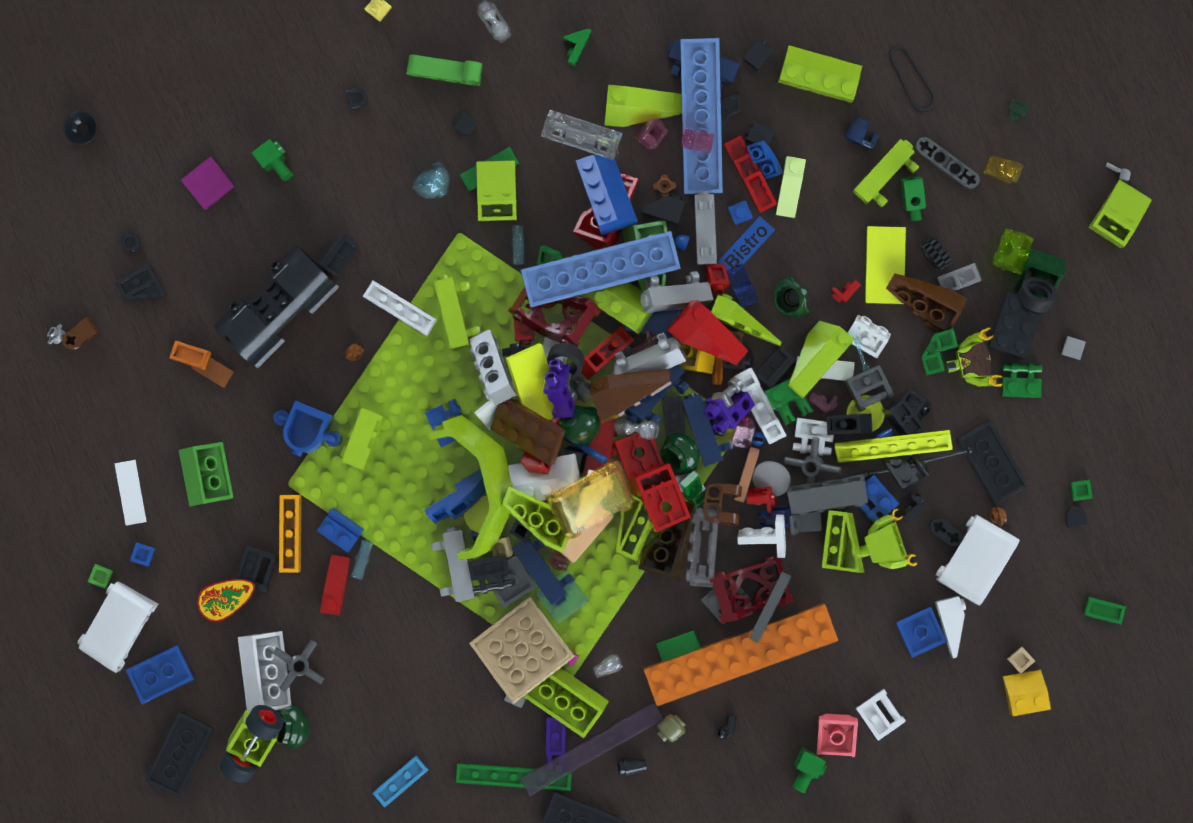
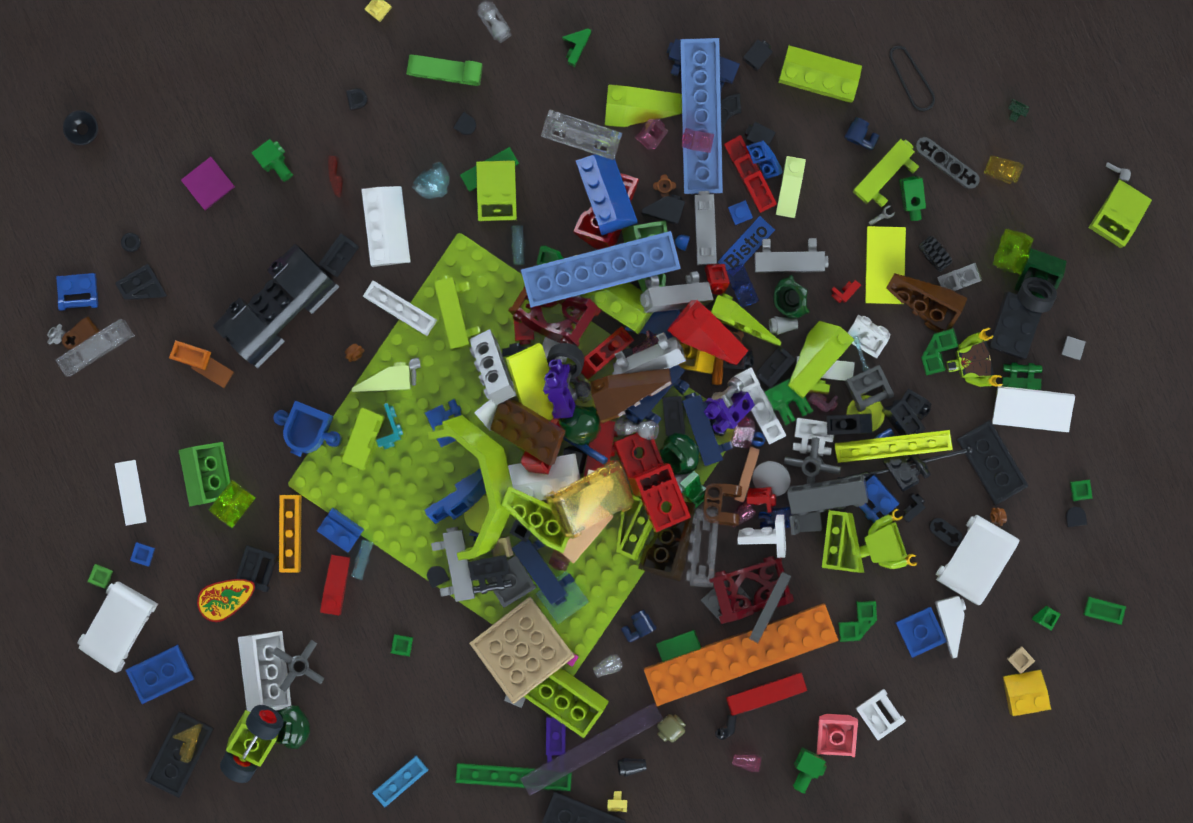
none -> clear brick [55,319,134,377]
none -> blue plate [56,273,98,311]
none -> clear yellow slope [173,723,203,763]
none -> clear neon green brick [209,480,256,528]
none -> clear red slope [328,156,344,197]
none -> yellowish green slope [352,362,411,392]
none -> white slope [362,186,410,267]
none -> teal bracket [376,403,403,450]
none -> green tile [391,634,413,657]
none -> light grey hand [409,358,421,385]
none -> black tile [427,566,450,588]
none -> light yellow tile [607,791,627,812]
none -> dark blue piece [621,609,657,642]
none -> red slope [726,672,807,716]
none -> clear pink cone [732,501,756,528]
none -> clear pink cone [733,754,762,773]
none -> light grey brick [754,238,828,273]
none -> light grey cone [769,316,798,335]
none -> lime plate [809,380,830,395]
none -> green tile [838,601,877,642]
none -> light grey hand [869,206,895,226]
none -> white tile [992,386,1075,432]
none -> green slope [1032,606,1061,631]

